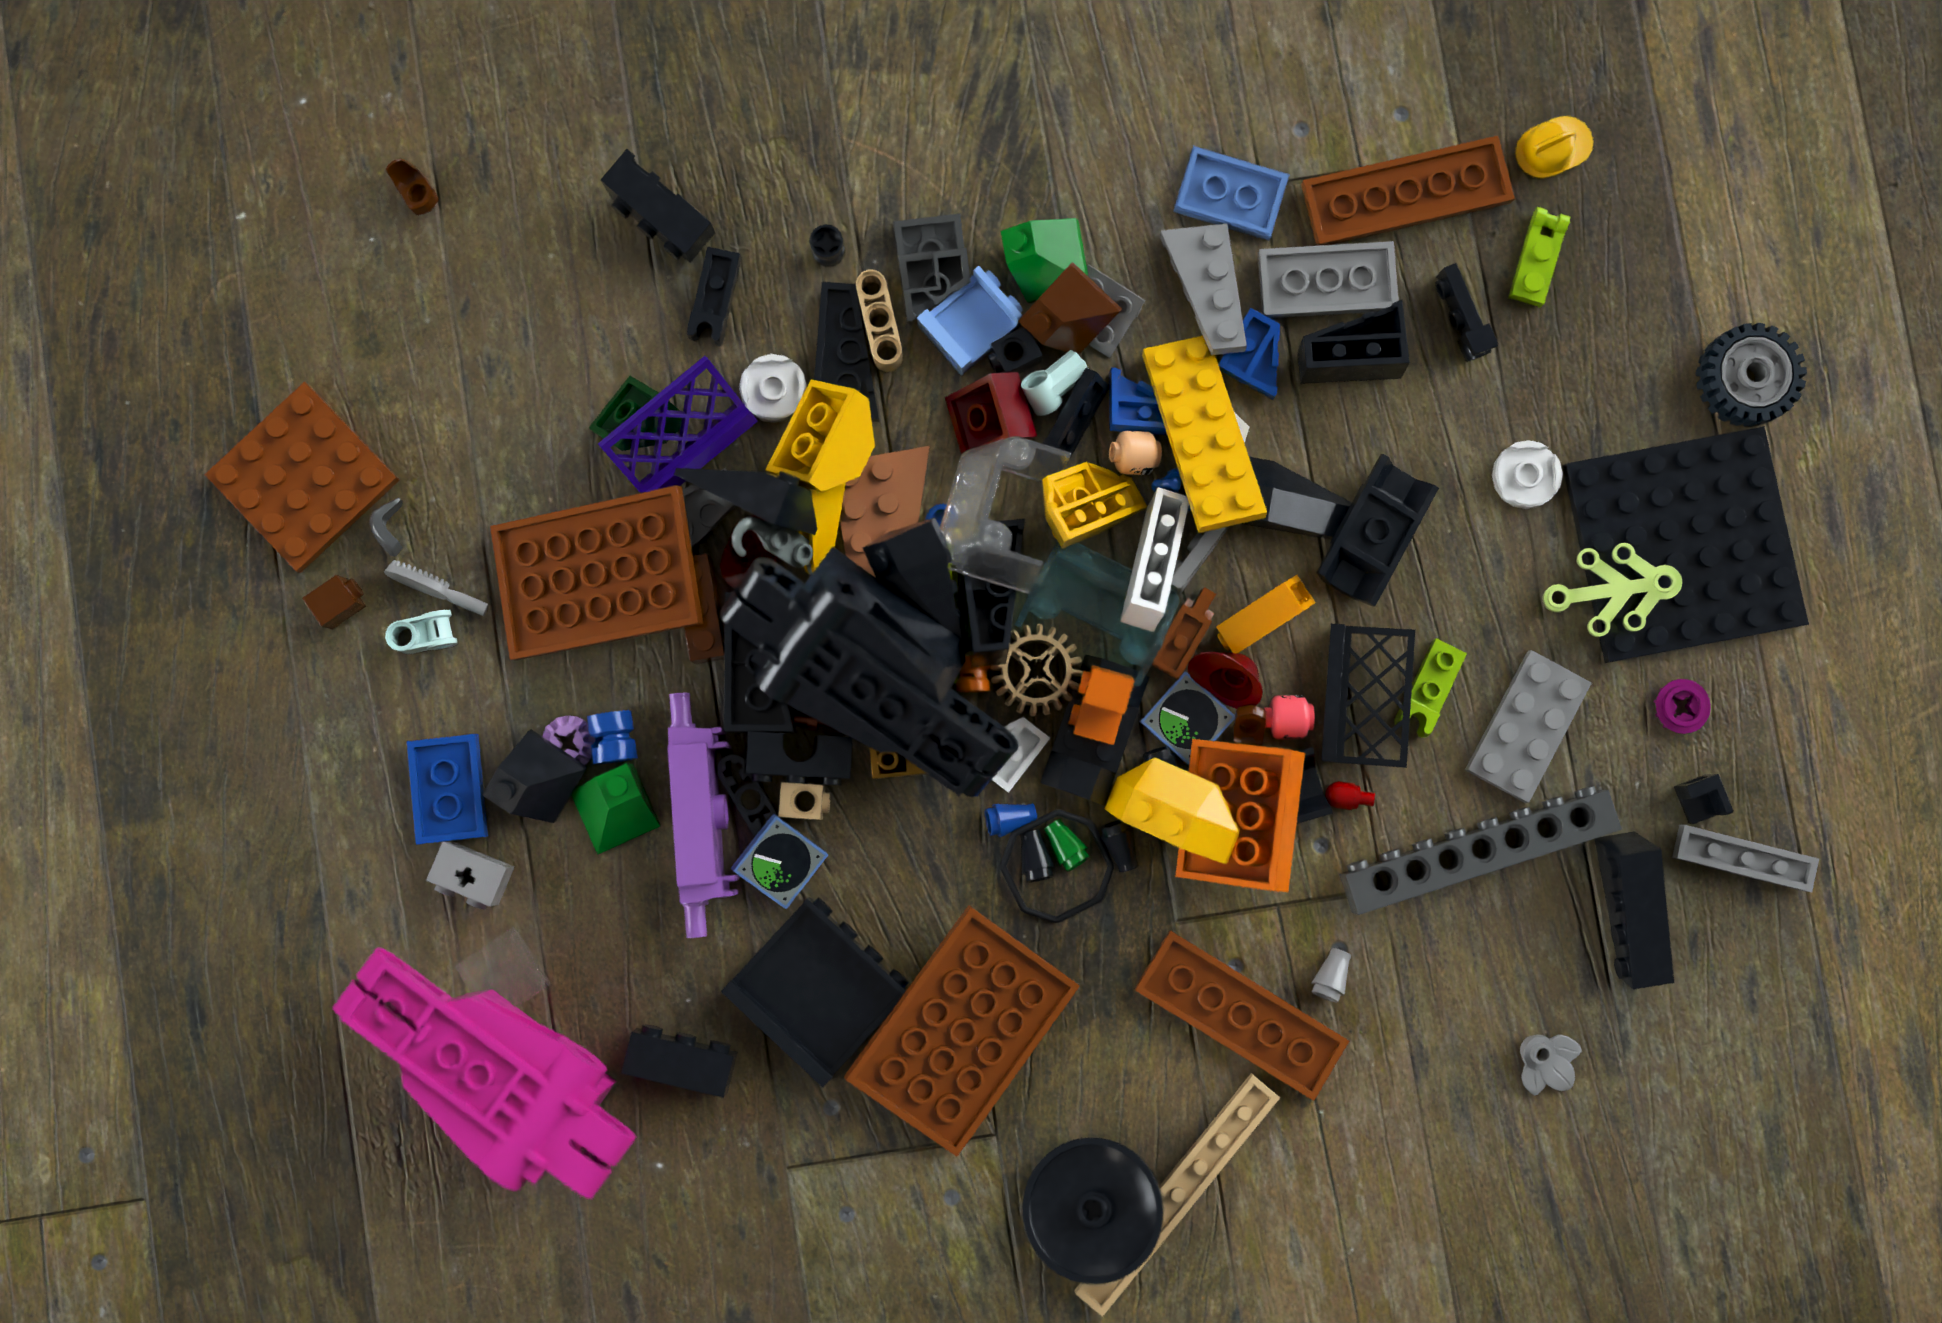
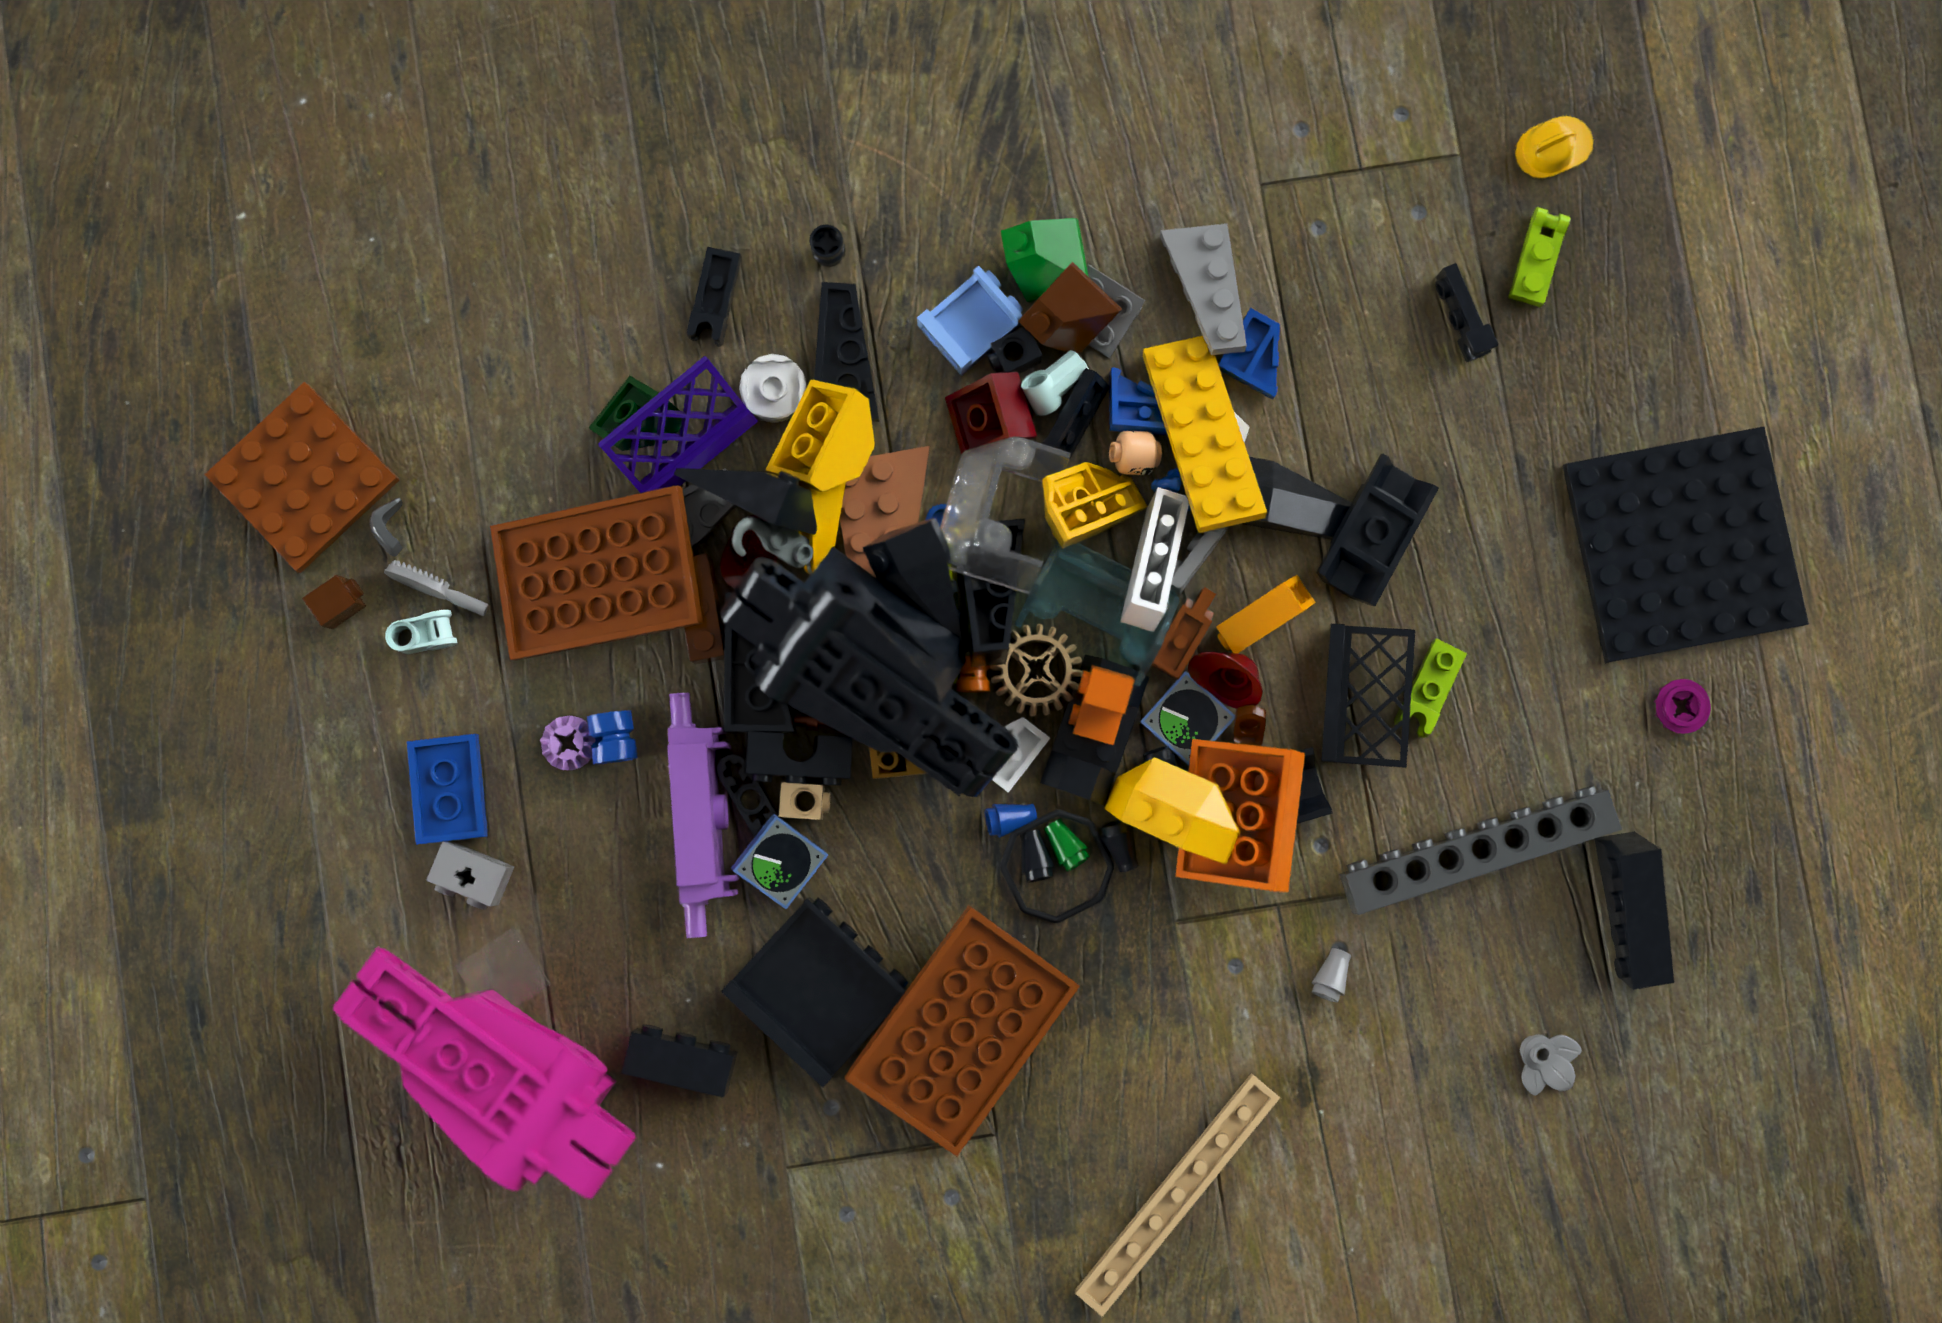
reddish brown hair [386,158,439,215] -> none
black slope [482,729,588,823] -> none
green slope [571,763,661,855] -> none
black wedge [601,149,715,263] -> none
tan beam [856,269,903,372] -> none
dark grey slope [893,214,970,322] -> none
black dish [1022,1138,1164,1284] -> none
dark orange plate [1134,930,1349,1101] -> none
medium blue tile [1173,146,1289,240] -> none
light grey plate [1258,241,1399,318] -> none
coral head [1264,695,1315,740] -> none
black wedge [1297,300,1410,384] -> none
dark orange plate [1301,135,1515,246] -> none
red cylinder [1325,781,1375,810] -> none
light grey plate [1465,650,1592,803] -> none
white tile [1492,440,1563,509] -> none
yellowish green plant [1542,543,1682,637] -> none
light grey plate [1672,825,1819,892] -> none
black panel [1674,774,1734,824] -> none
wheel [1696,323,1807,427] -> none

